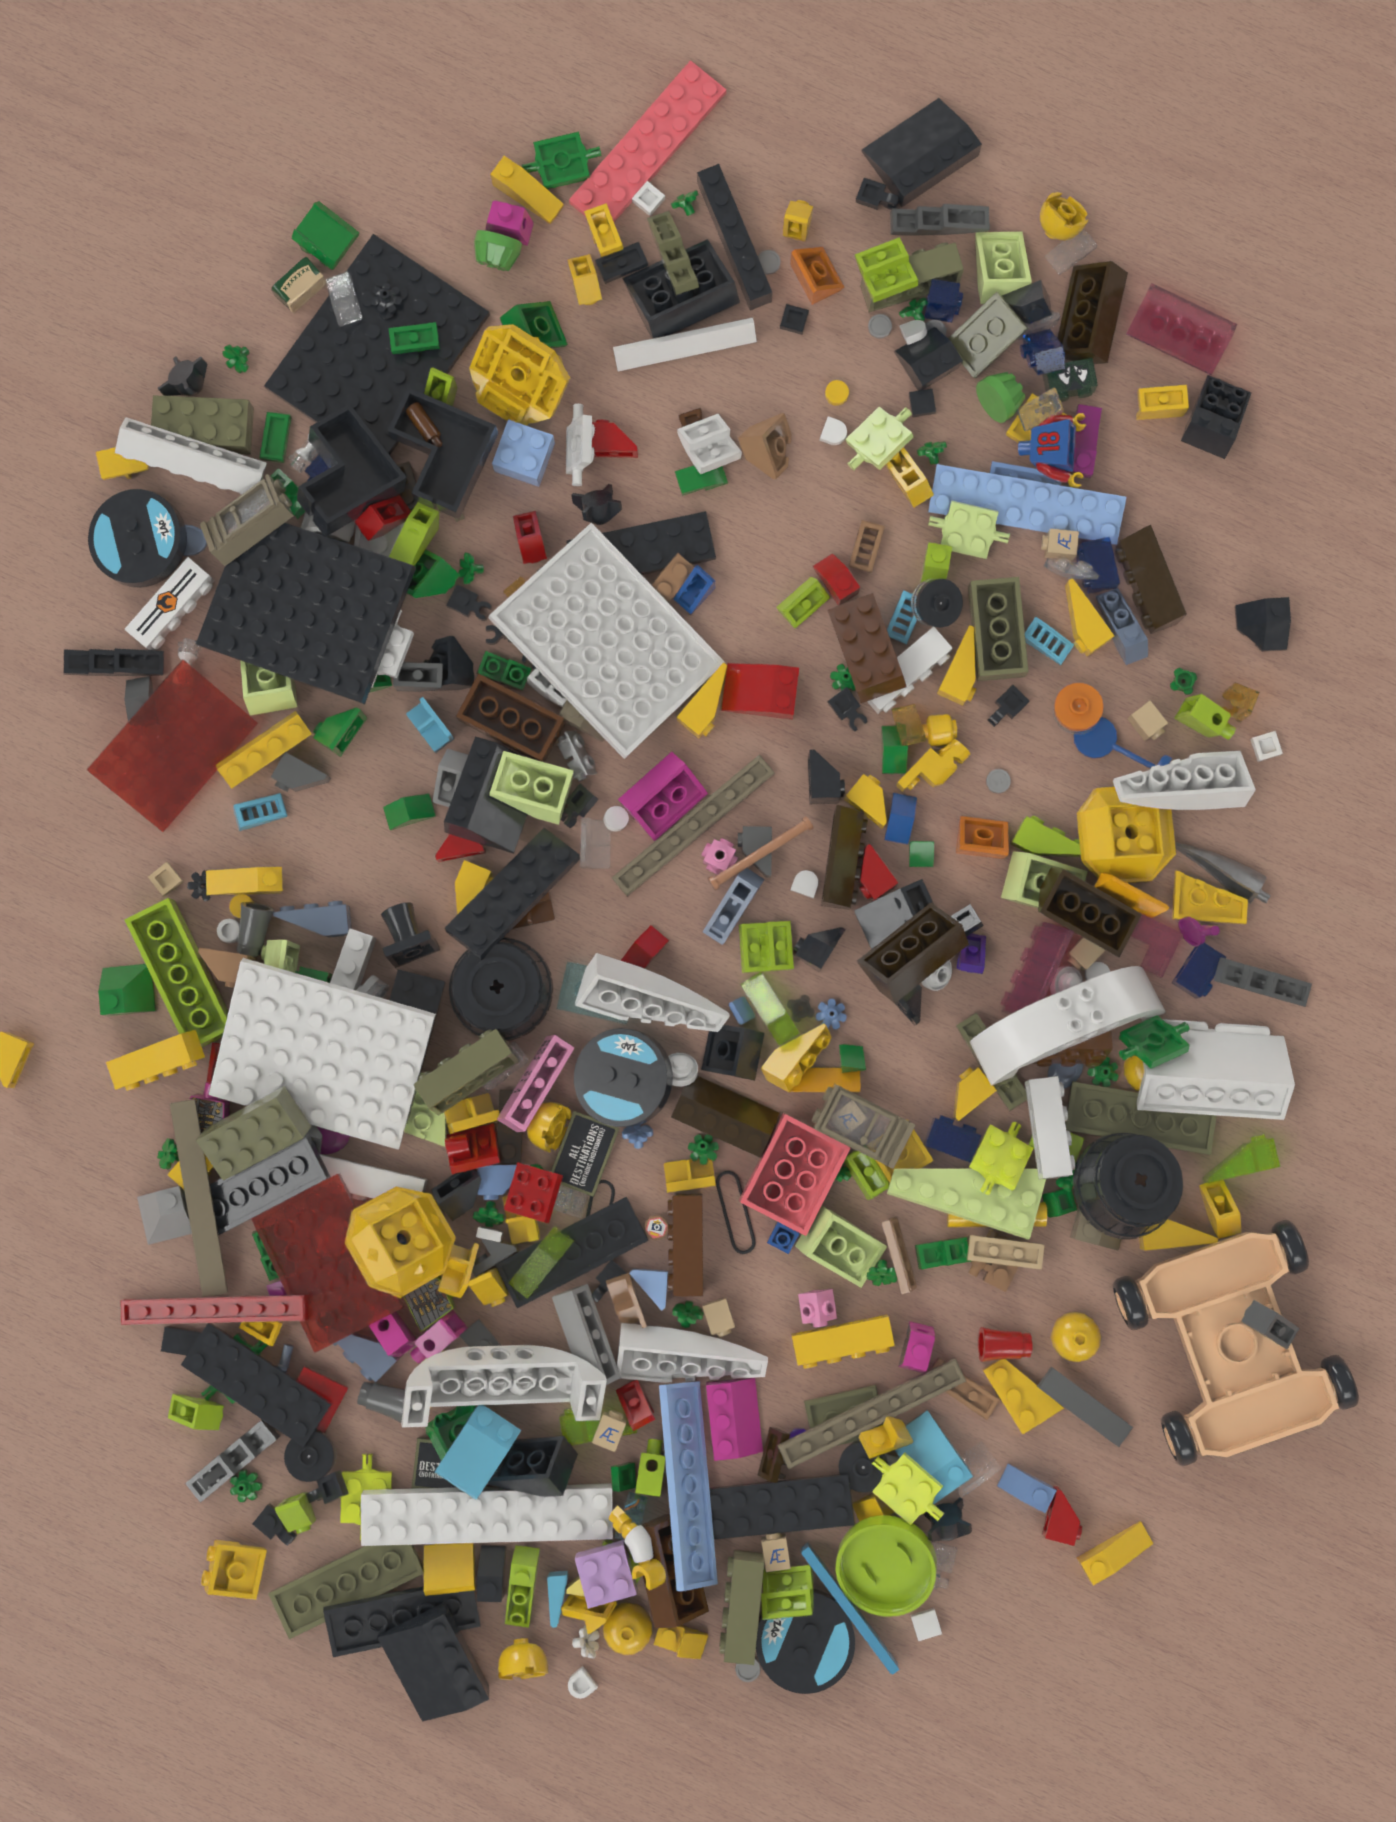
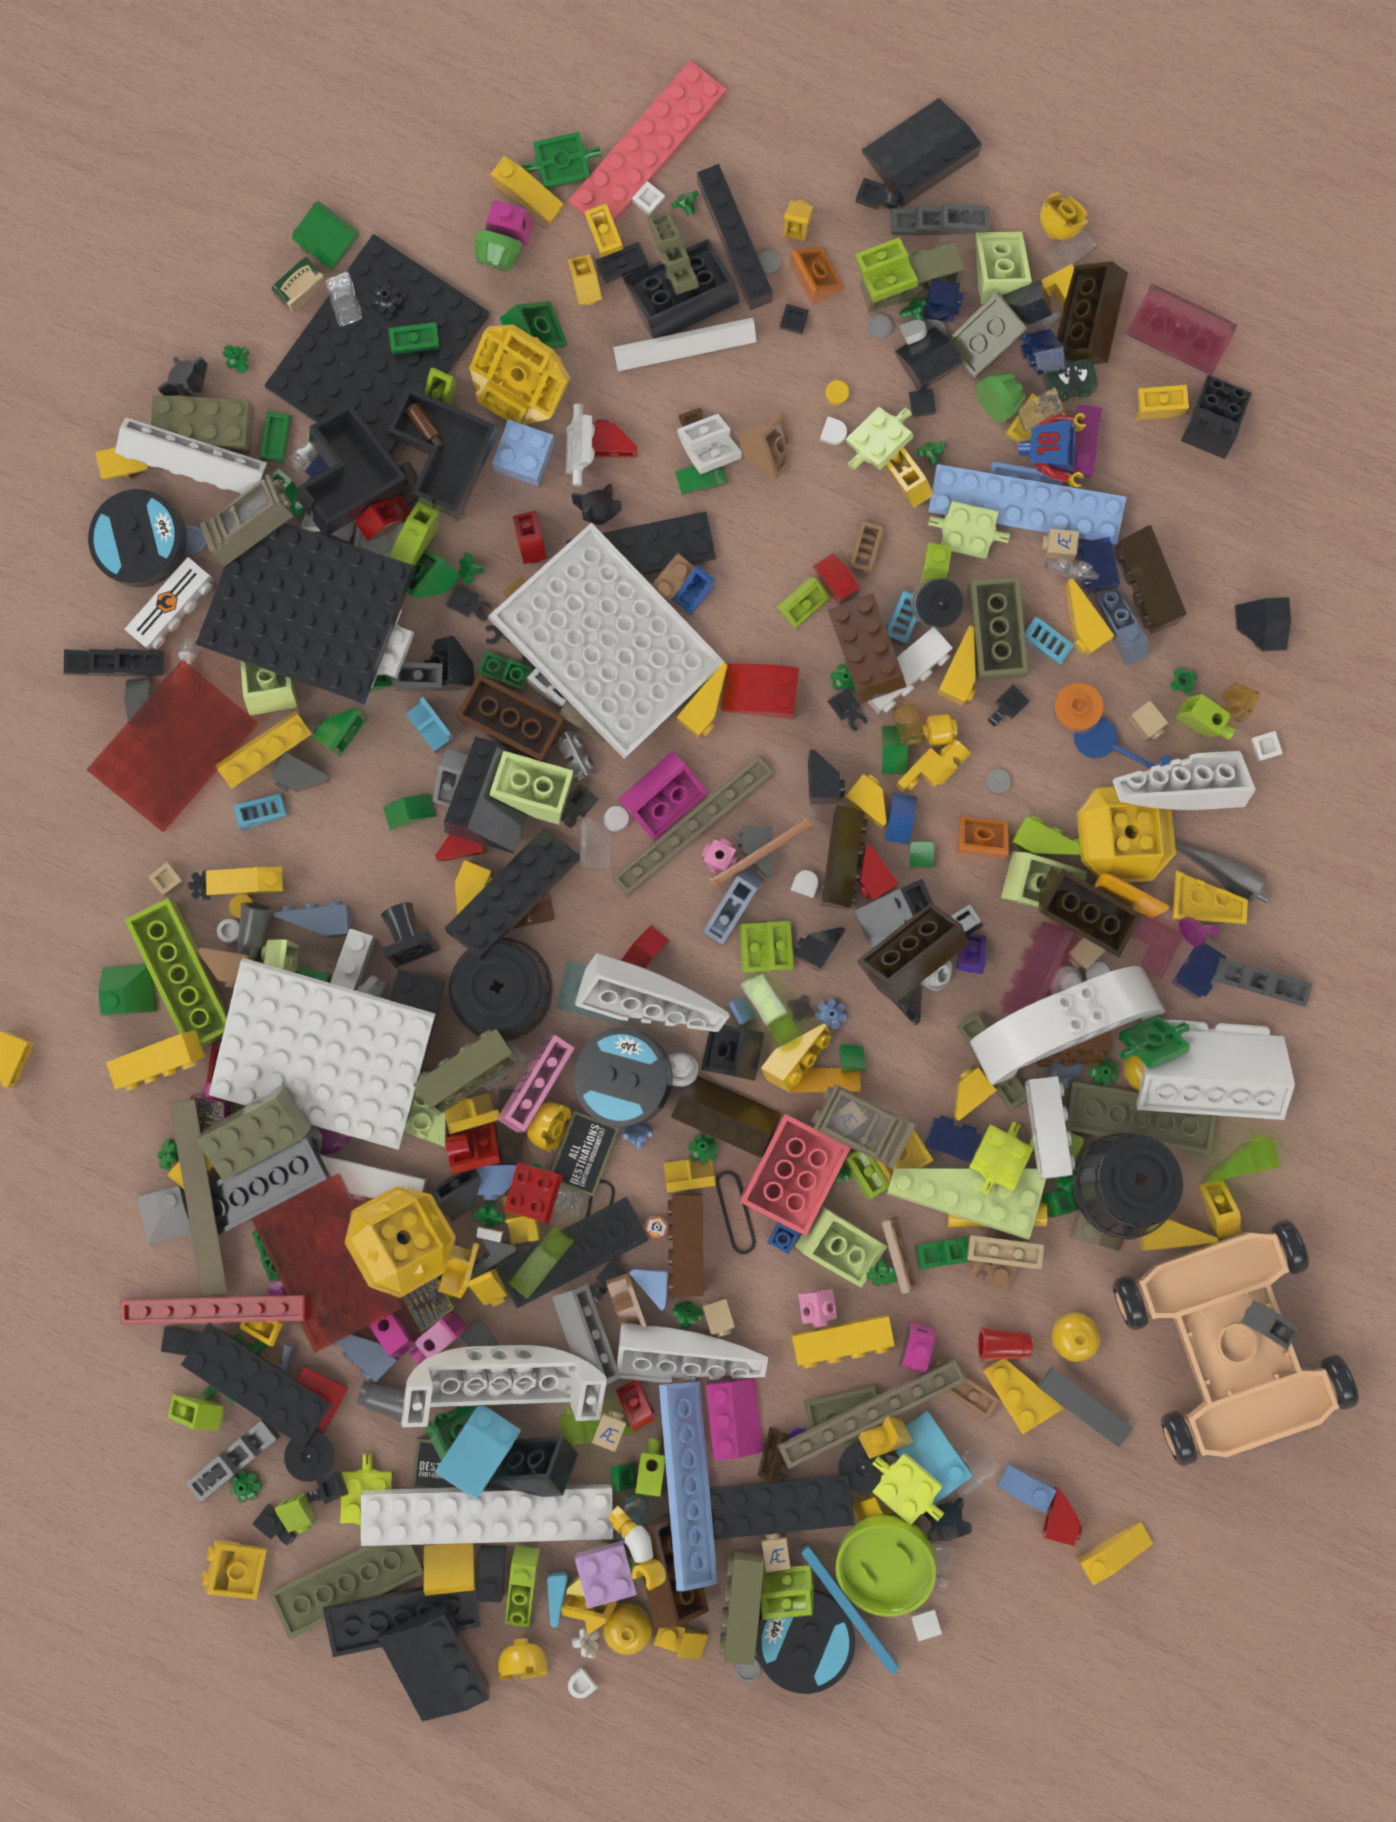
none -> yellow slope [1041,264,1074,307]

